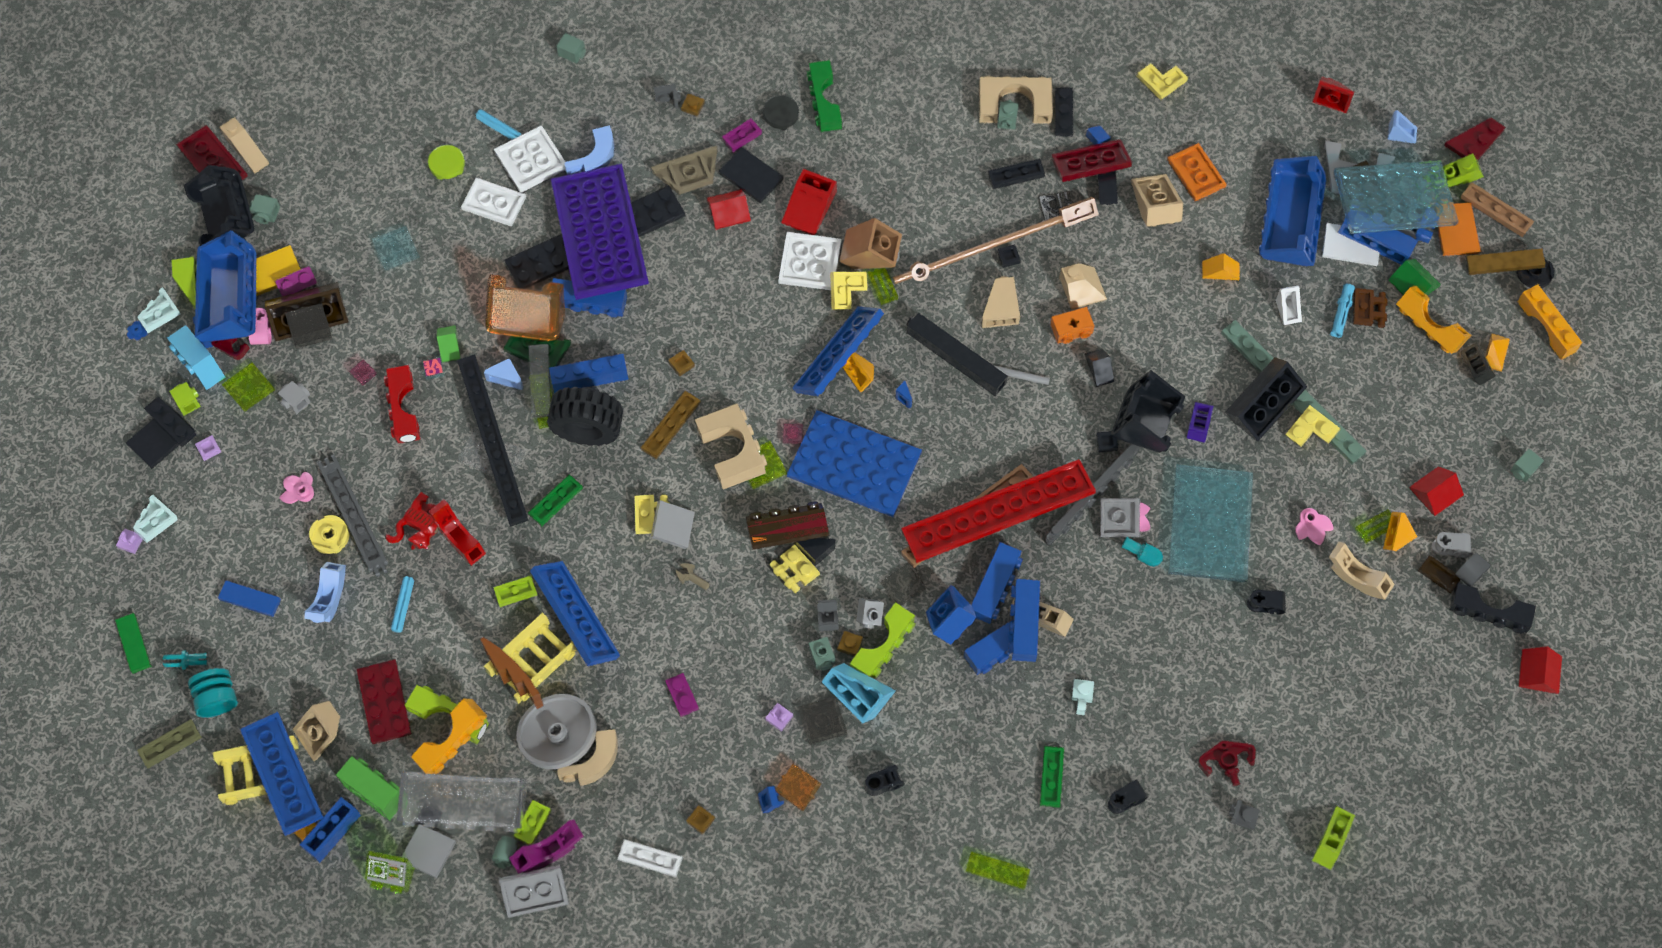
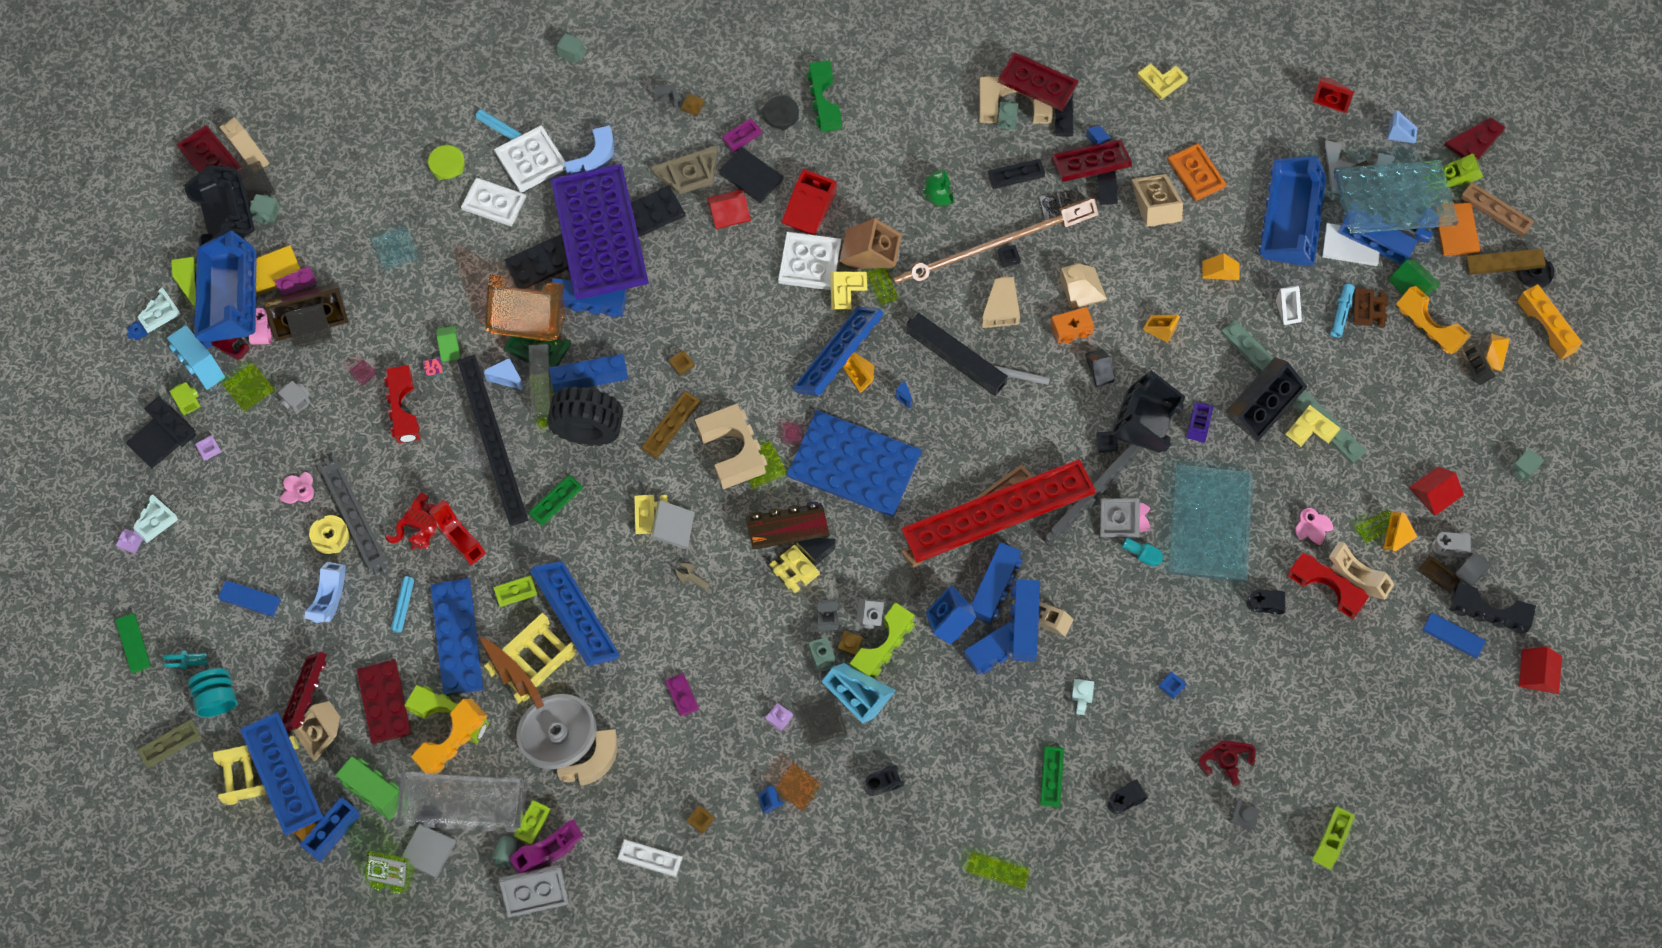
none -> clear smoke tile [237,160,276,205]
none -> dark red plate [282,651,327,732]
none -> blue plate [431,578,484,696]
none -> green cylinder [922,169,954,207]
none -> dark red plate [998,52,1079,111]
none -> light orange slope [1143,315,1180,343]
none -> blue tile [1158,671,1187,699]
none -> red arch [1287,552,1369,620]
none -> blue tile [1422,613,1486,659]

